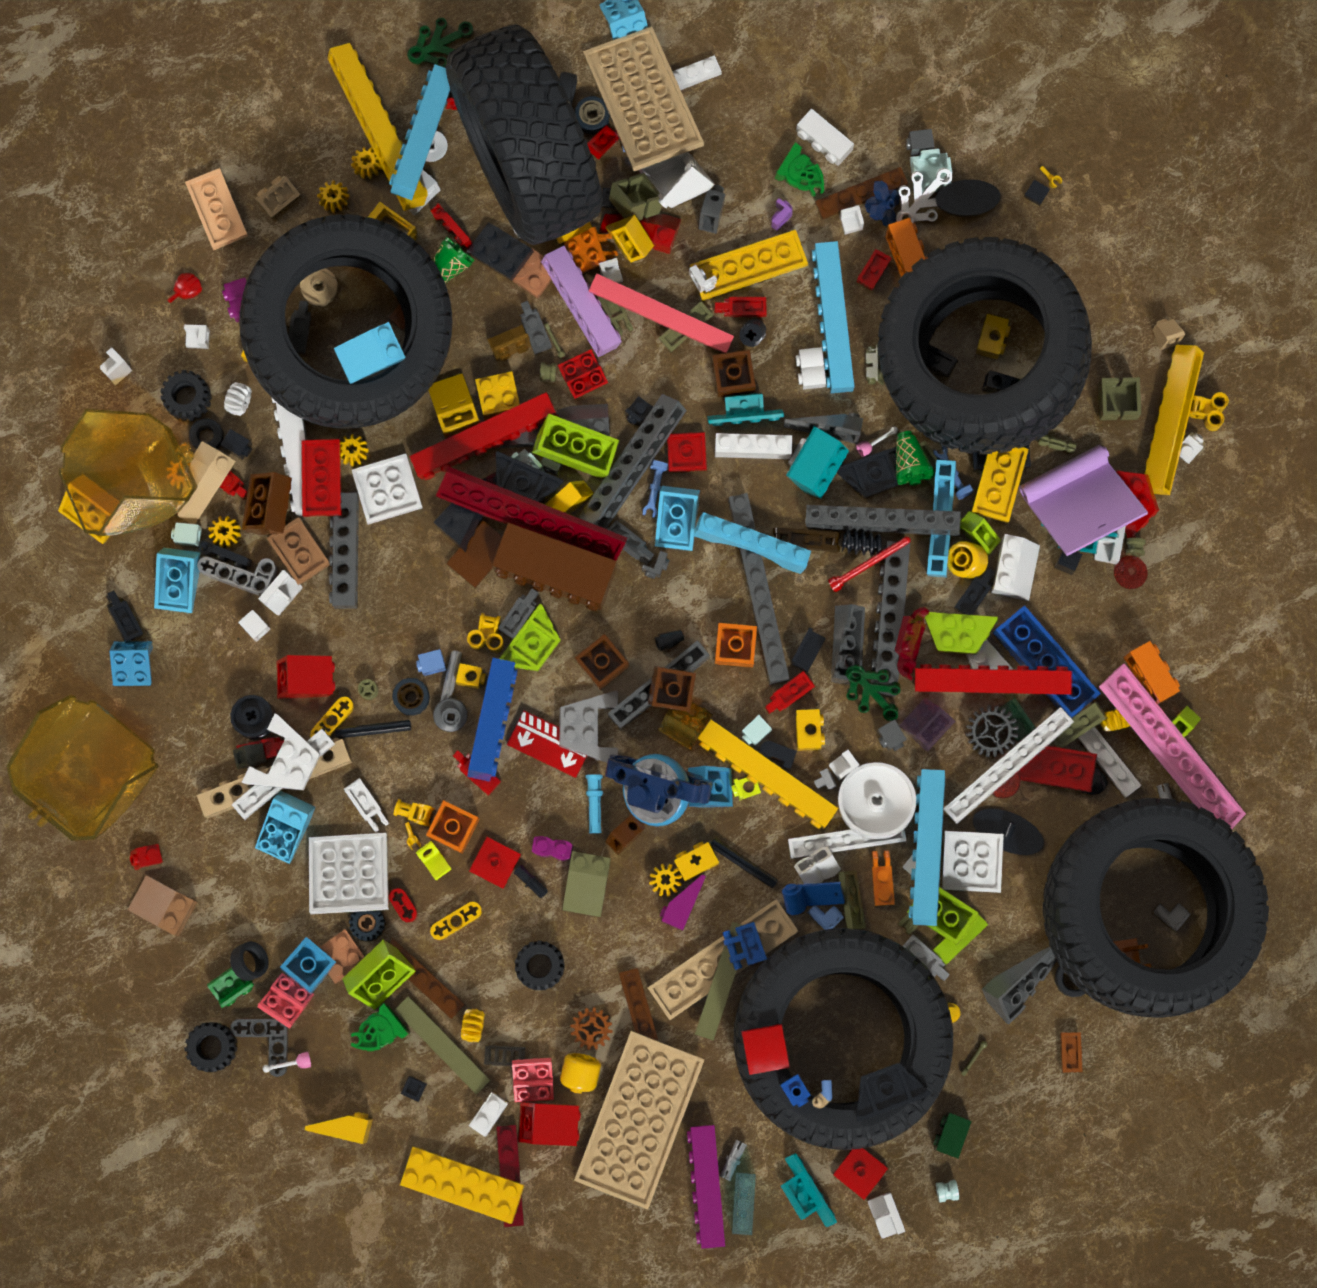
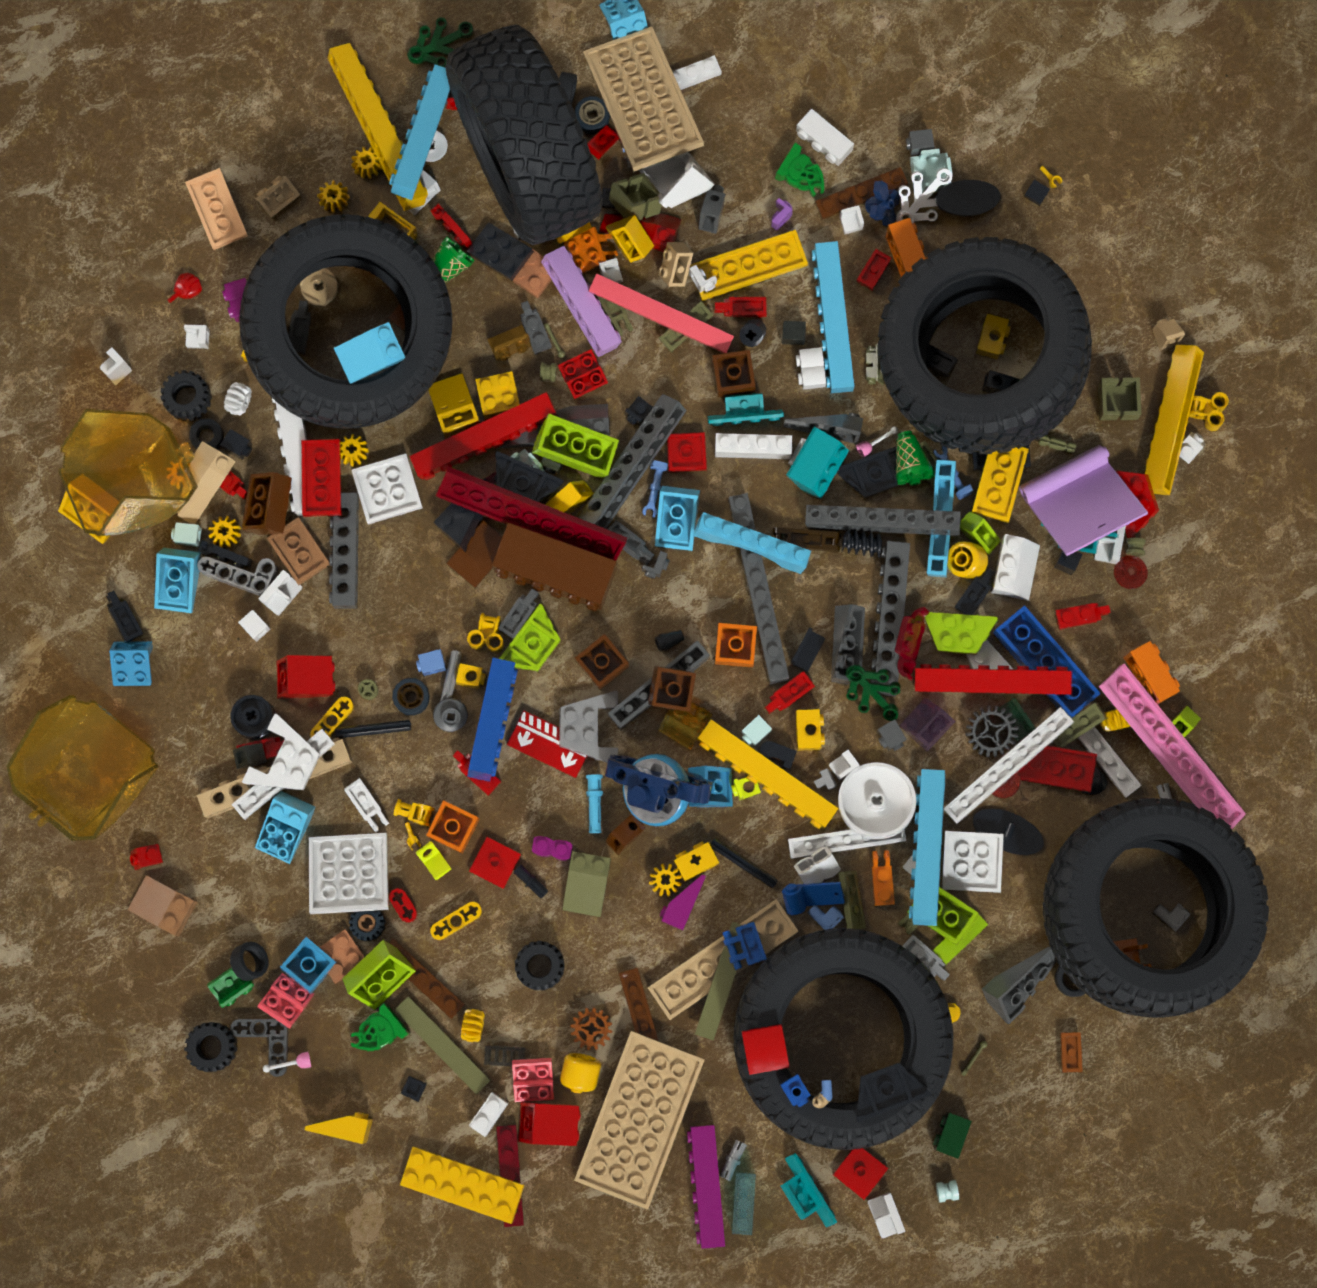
red piece [828,536,911,593] -> none
none -> tan brick [659,242,693,287]
none -> pearl dark grey panel [782,321,806,345]
none -> red hinge [1055,603,1111,630]

